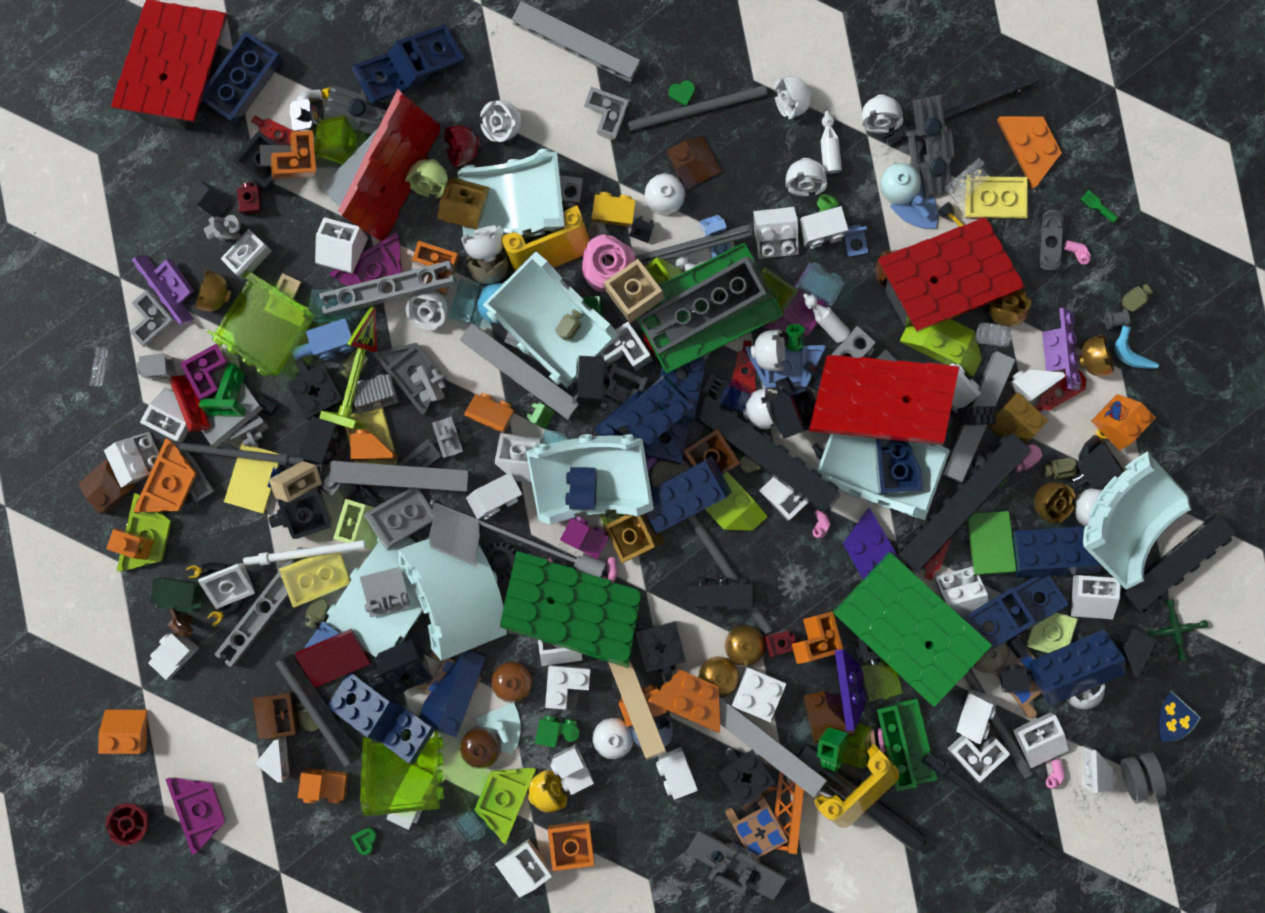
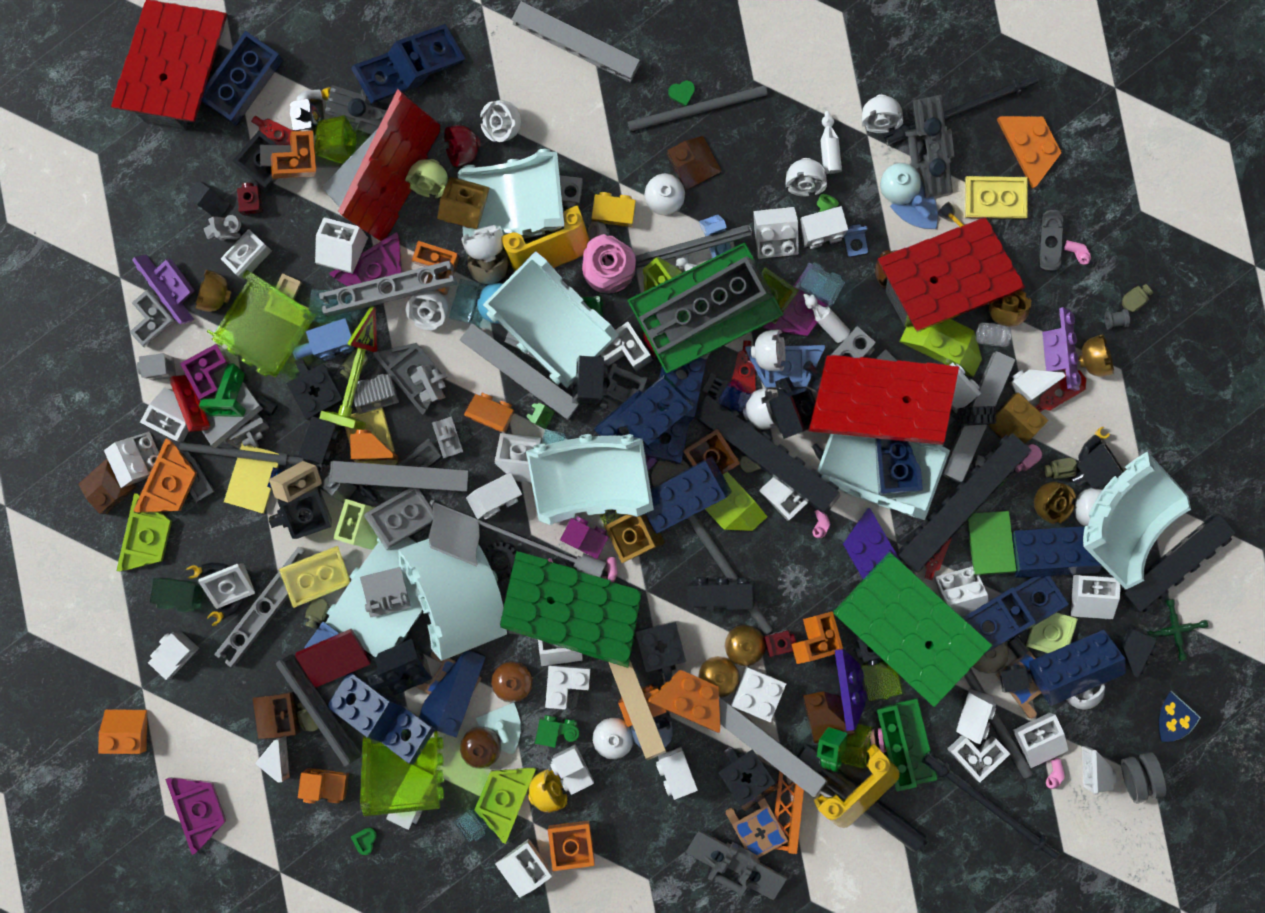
clear axle [89,347,108,387] -> none
dark red cylinder [105,802,150,846] -> none
orange torso [107,528,154,560] -> none
reddish brown piece [168,608,194,638] -> none
white bar [243,540,366,566] -> none
olive arm [555,309,584,341] -> none
dark blue brick [565,467,597,510] -> none
light grey brick [584,87,629,140] -> none
tan brick [604,259,664,323] -> none
black tile [629,216,654,243] -> none
white cylinder [774,76,812,119] -> none
green bush [786,324,805,351] -> none
clear bracket [945,158,989,204] -> none
green piece [1080,190,1118,223] -> none
orange slope [1091,394,1156,451] -> none
medium azure piece [1114,325,1159,369] -> none

